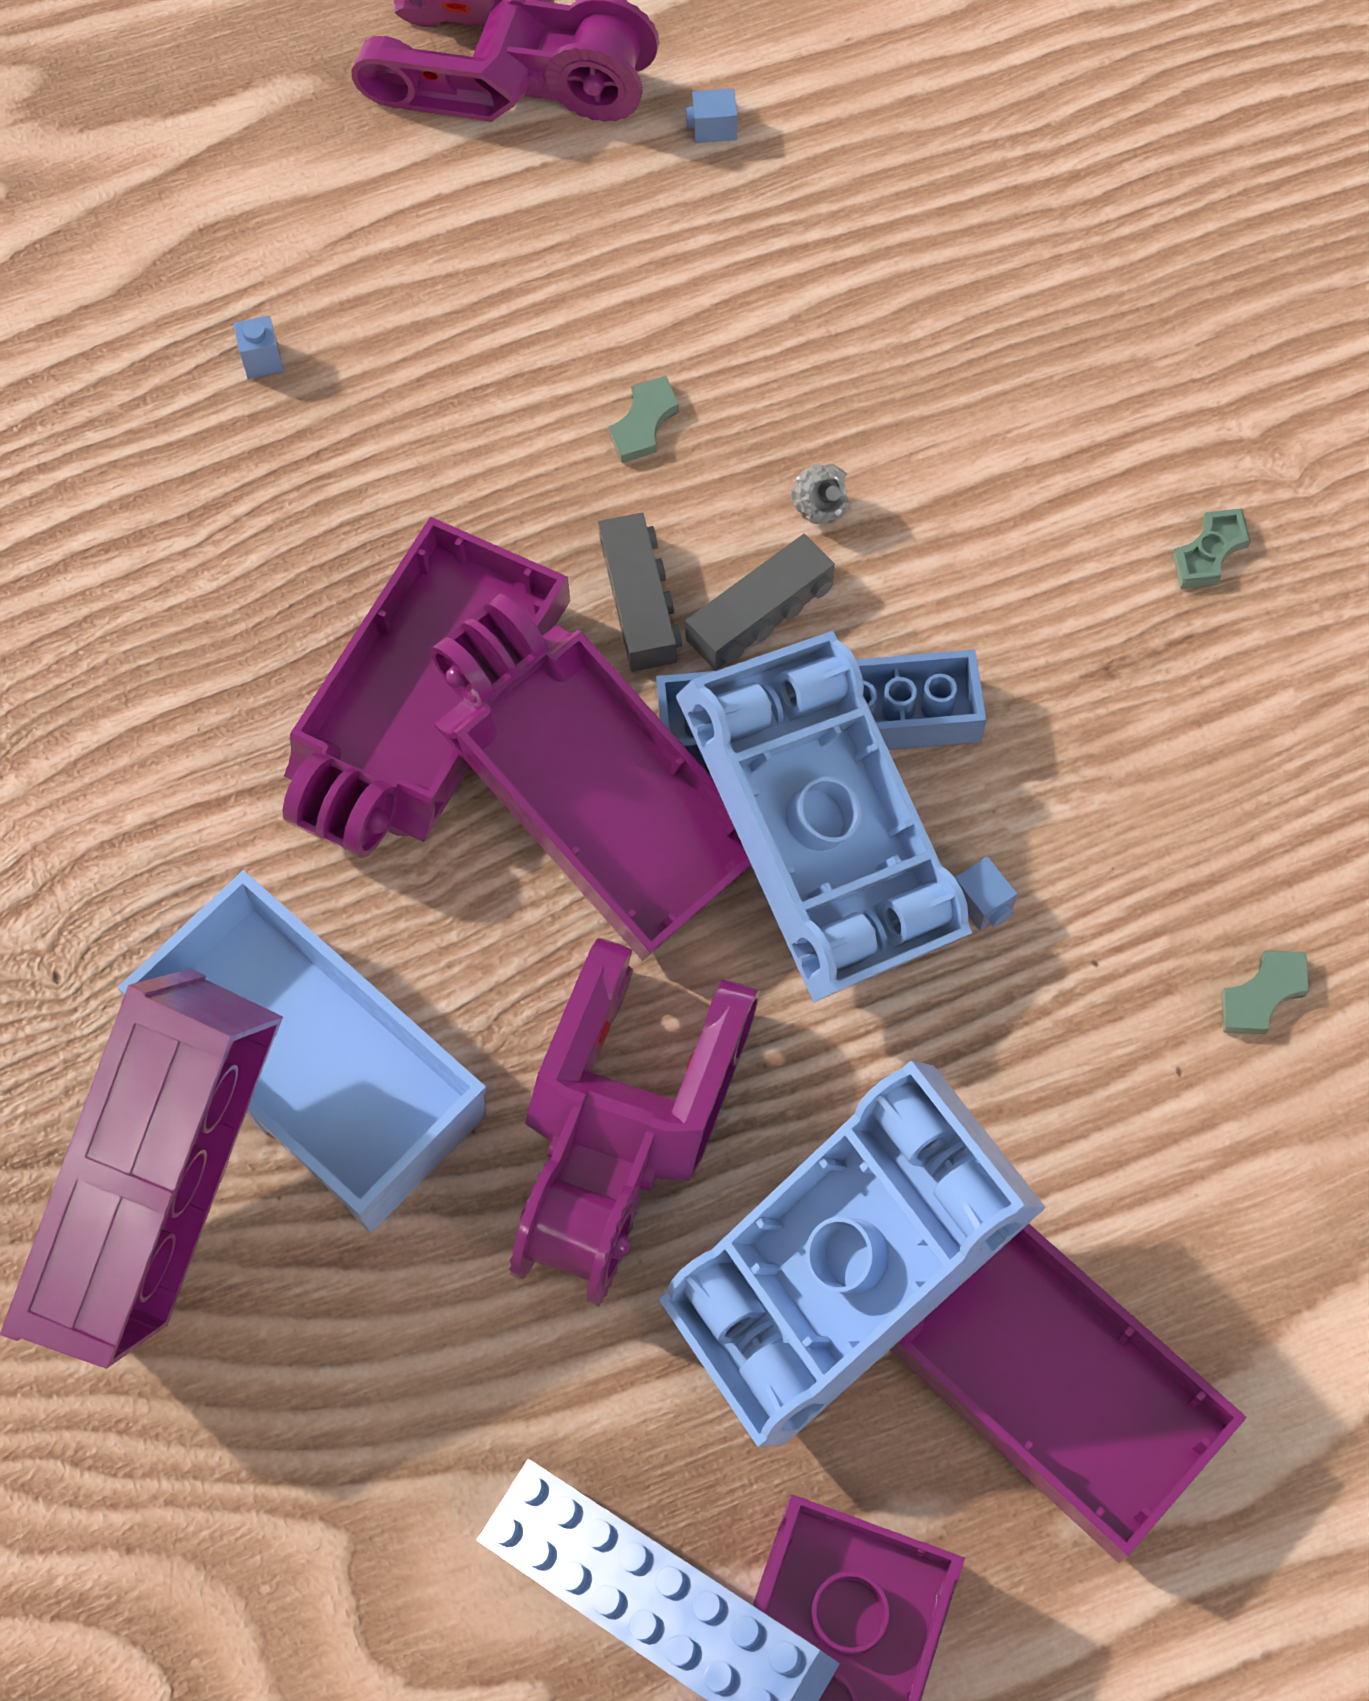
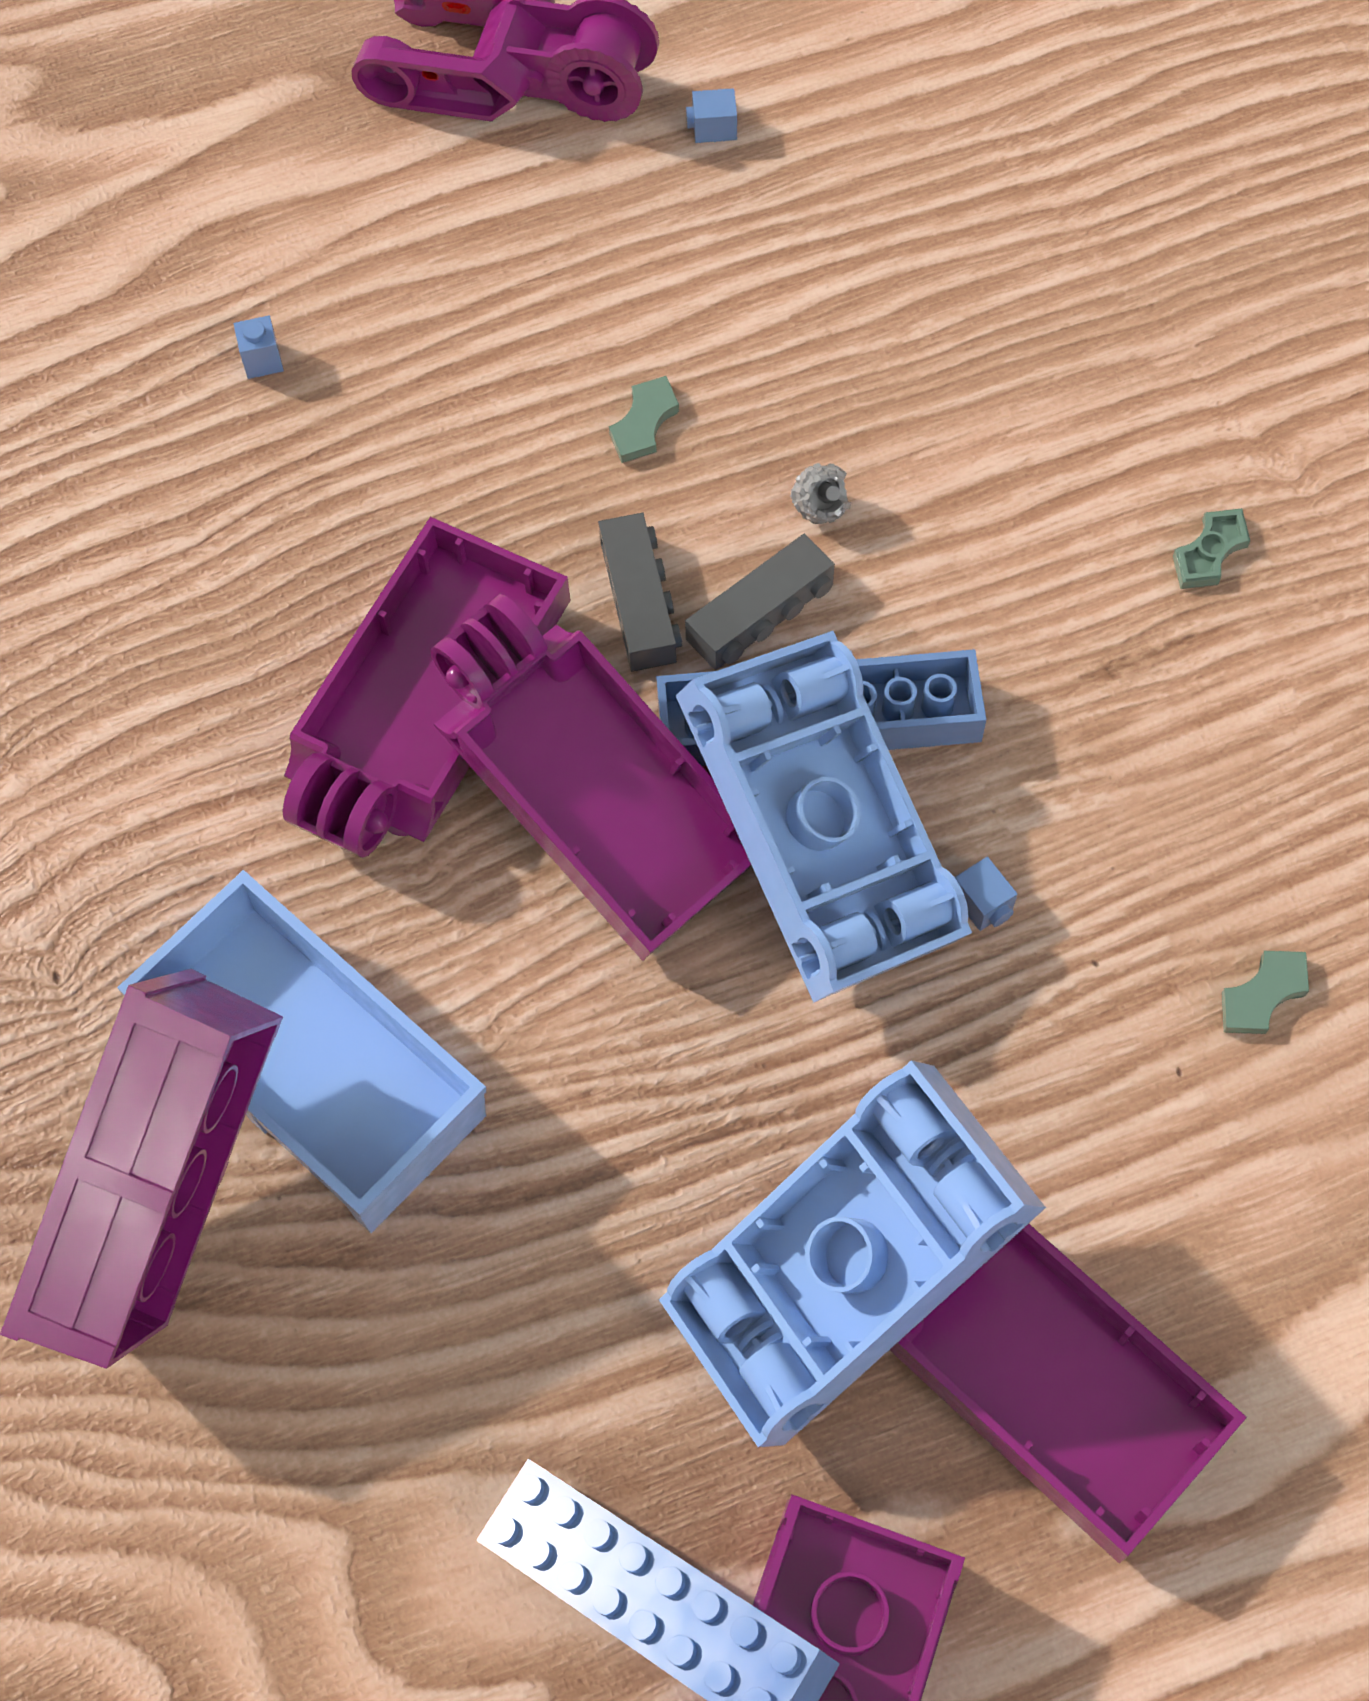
magenta arm [509,938,760,1306] -> none

